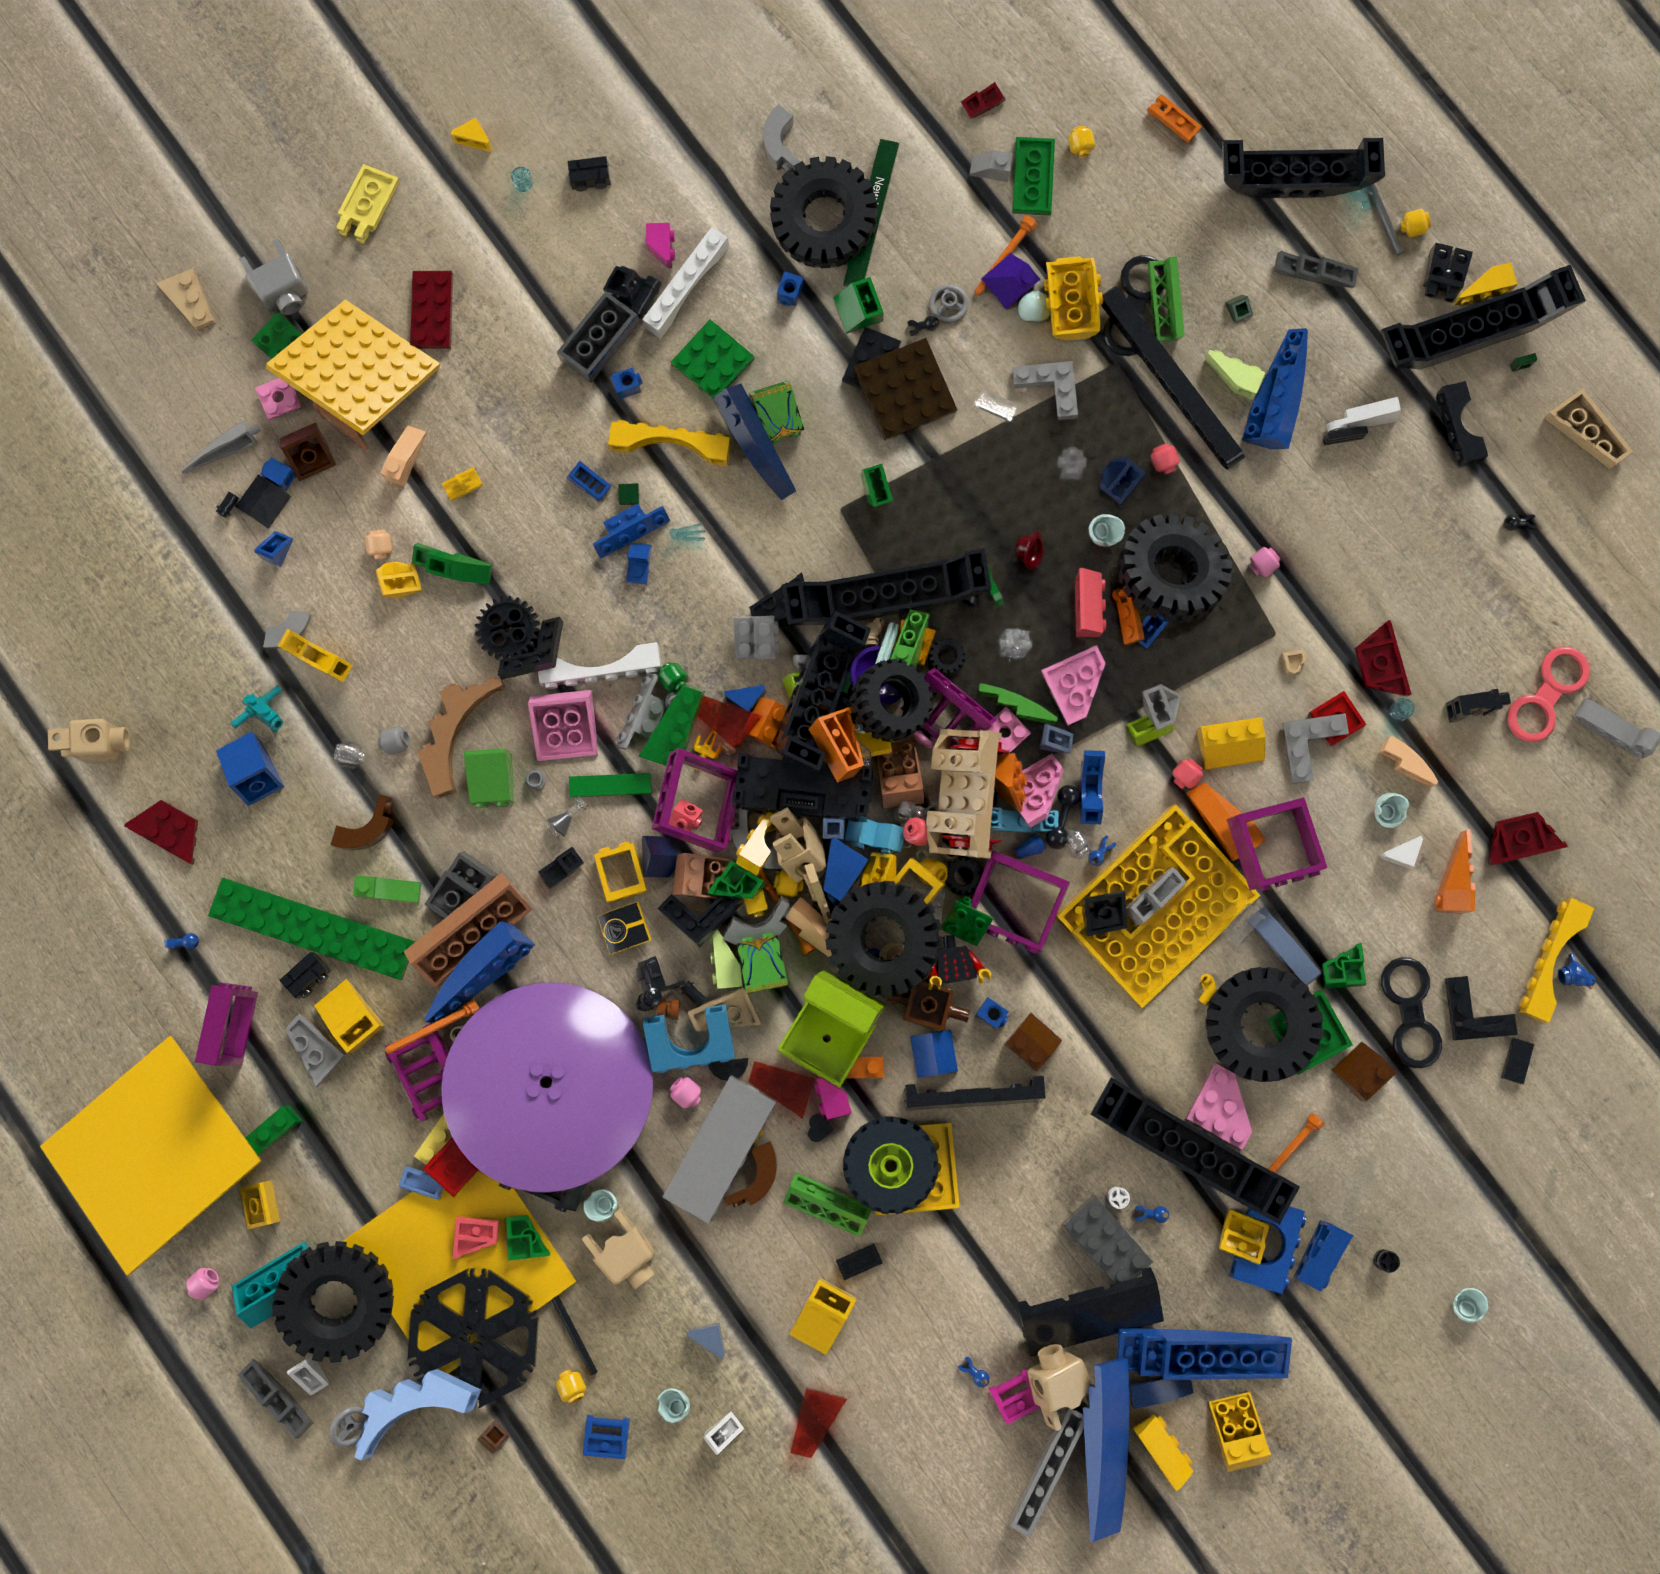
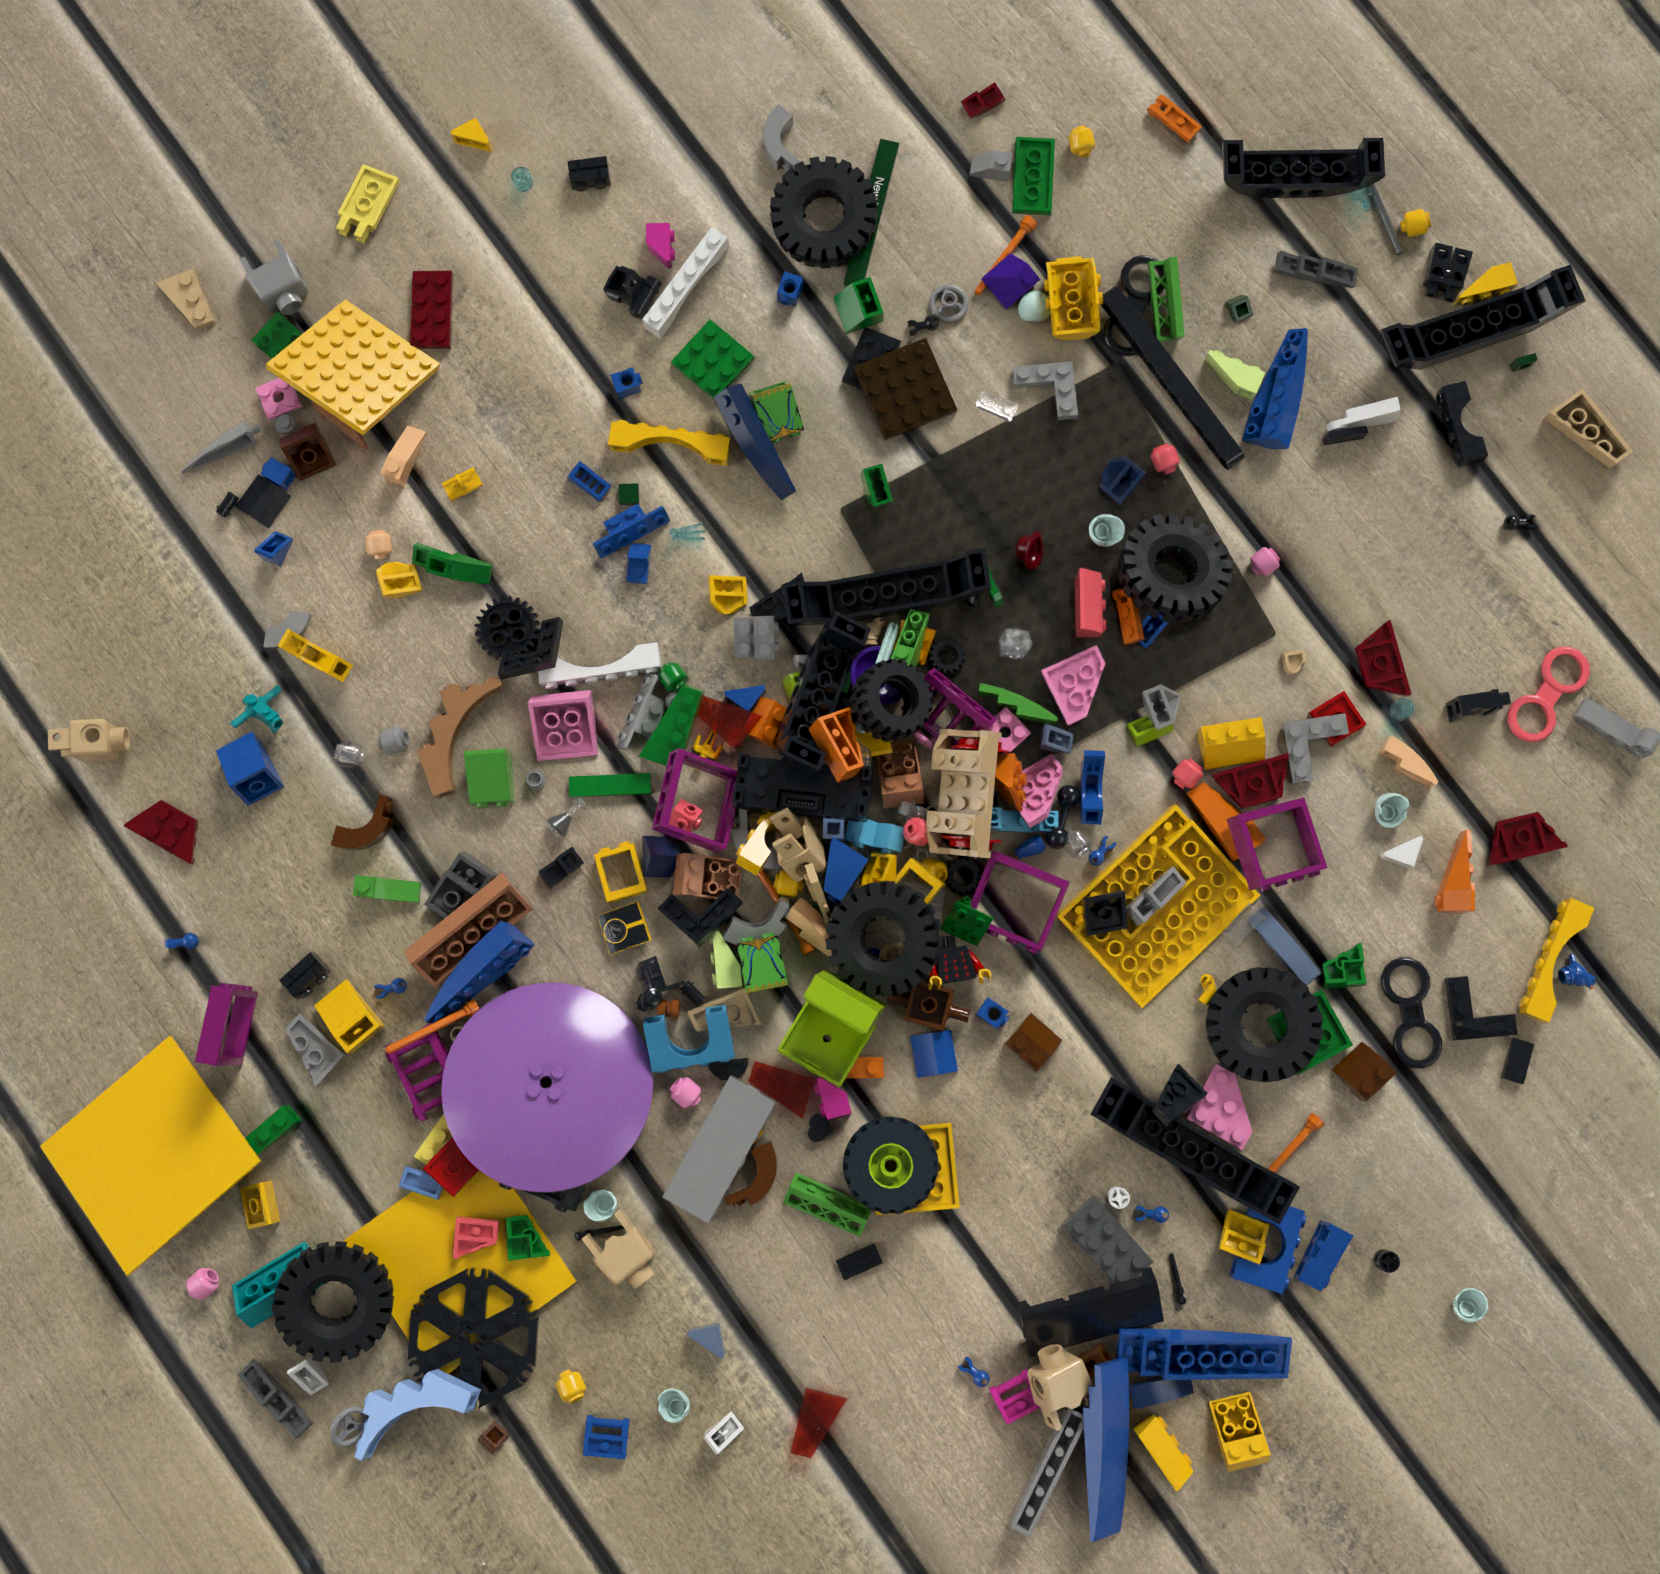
green plate [208,877,416,980] -> none
black bar [552,1295,598,1376] -> none
dark grey brick [557,291,639,383] -> none
green slope [708,861,766,899] -> none
yellow brick [744,889,769,918] -> none
yellow slope [789,1277,856,1355] -> none
black piece [904,1076,1046,1111] -> none
clear brick [1057,447,1087,480] -> none
none -> light grey plate [275,414,295,434]
none -> blue arm [374,977,407,999]
none -> black piece [575,1225,625,1241]
none -> yellow slope [708,575,748,615]
none -> reddish brown brick [1078,1342,1113,1379]
none -> black wing [1152,1063,1208,1127]
none -> black piece [1170,1253,1186,1305]
none -> dark red wing [1211,753,1289,809]

